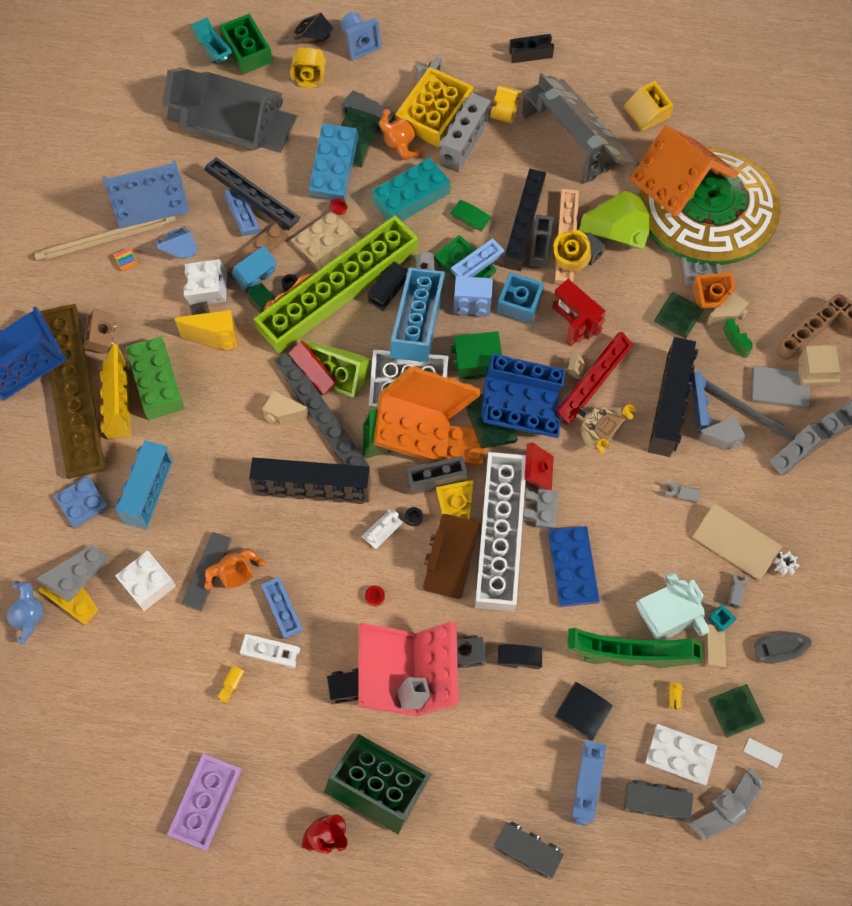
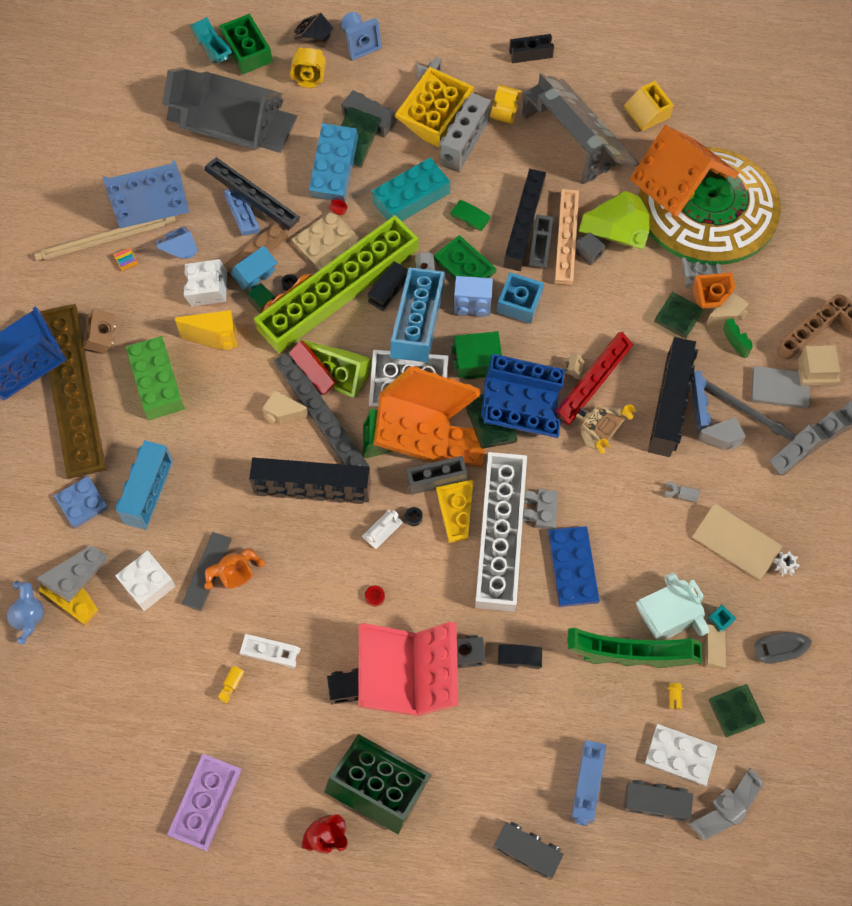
yellow slope [100,344,131,440] -> none
clear smoke plate [189,301,210,315] -> none
medium blue plate [261,577,303,640] -> none
orange piece [379,109,421,160] -> none
light grey brick [397,677,431,709] -> none
reddish brown bracket [423,514,480,599] -> none
light blue plate [451,239,505,277] -> none
red plate [525,442,554,490] -> none
red brick [552,278,606,346] -> none
yellow brick [554,229,591,272] -> none
black slope [554,682,613,741] -> none
light grey bar [727,572,748,609] -> none
white sticker [743,738,783,768] -> none

